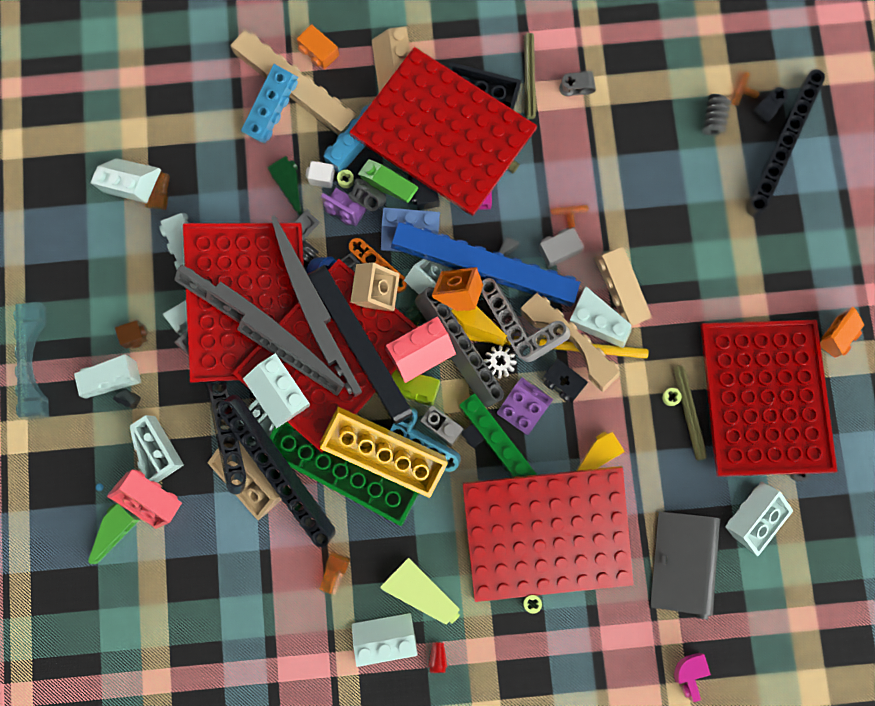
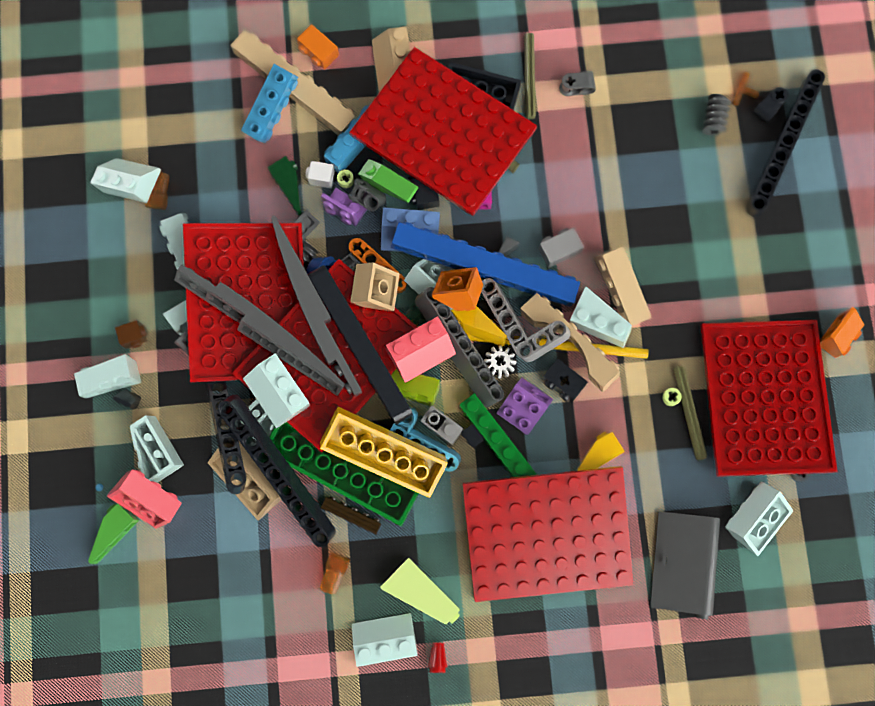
clear light blue arch [14,302,49,420] -> none
yellowish green bush [523,595,542,613] -> none
clear orange piece [551,205,589,229] -> none
dark pink brick [674,652,711,702] -> none
none -> dark brown piece [321,496,382,535]

